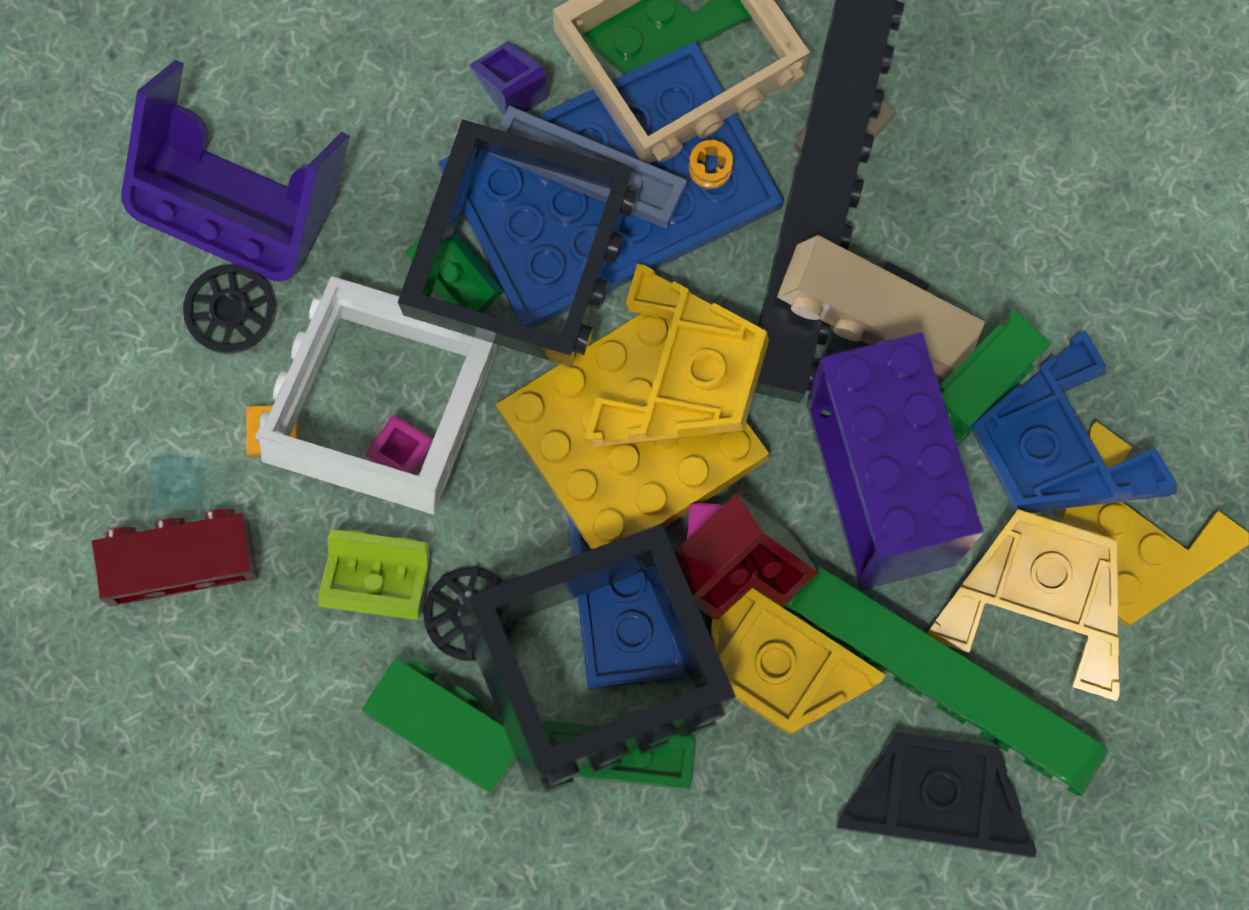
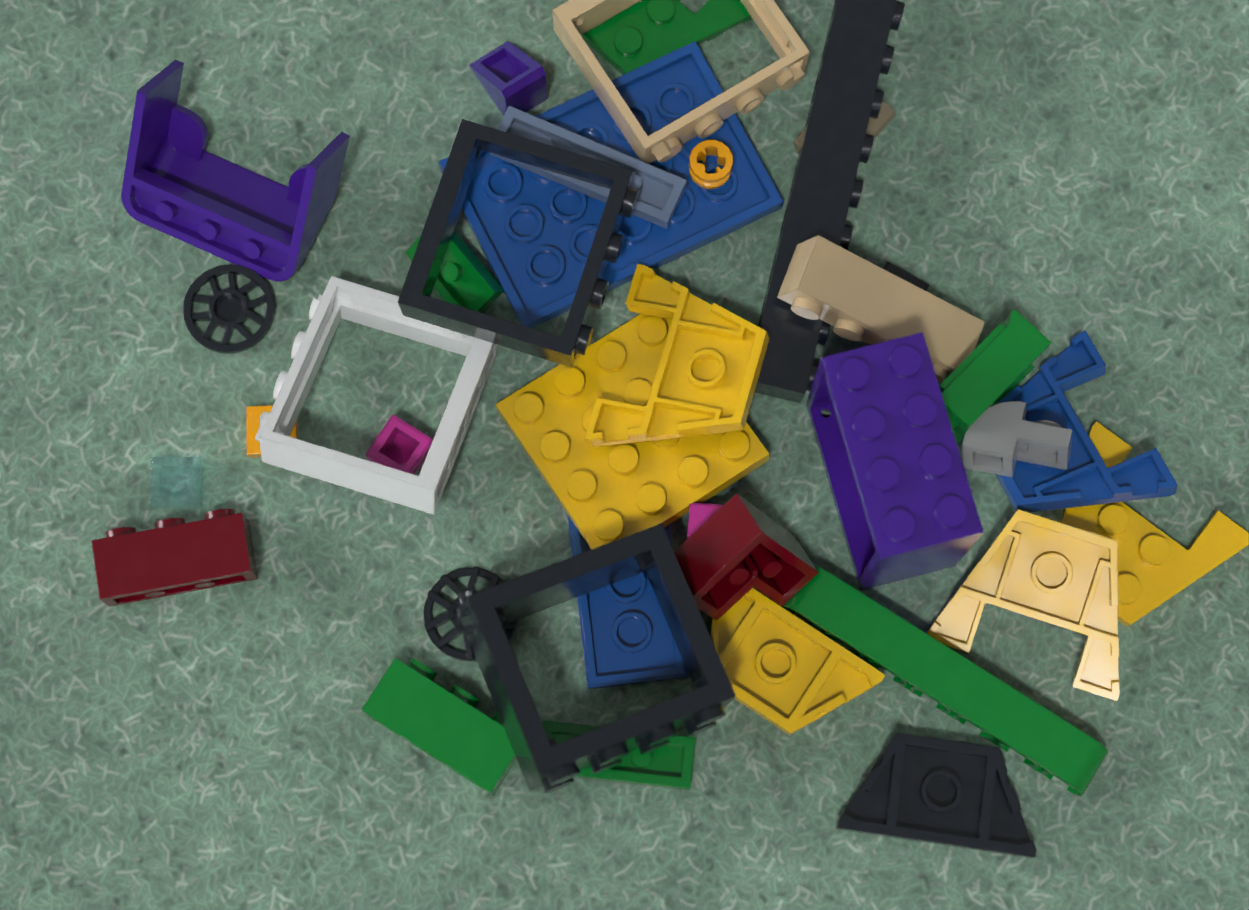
lime bracket [318,529,429,620] -> none
none -> light grey brick [962,401,1072,477]

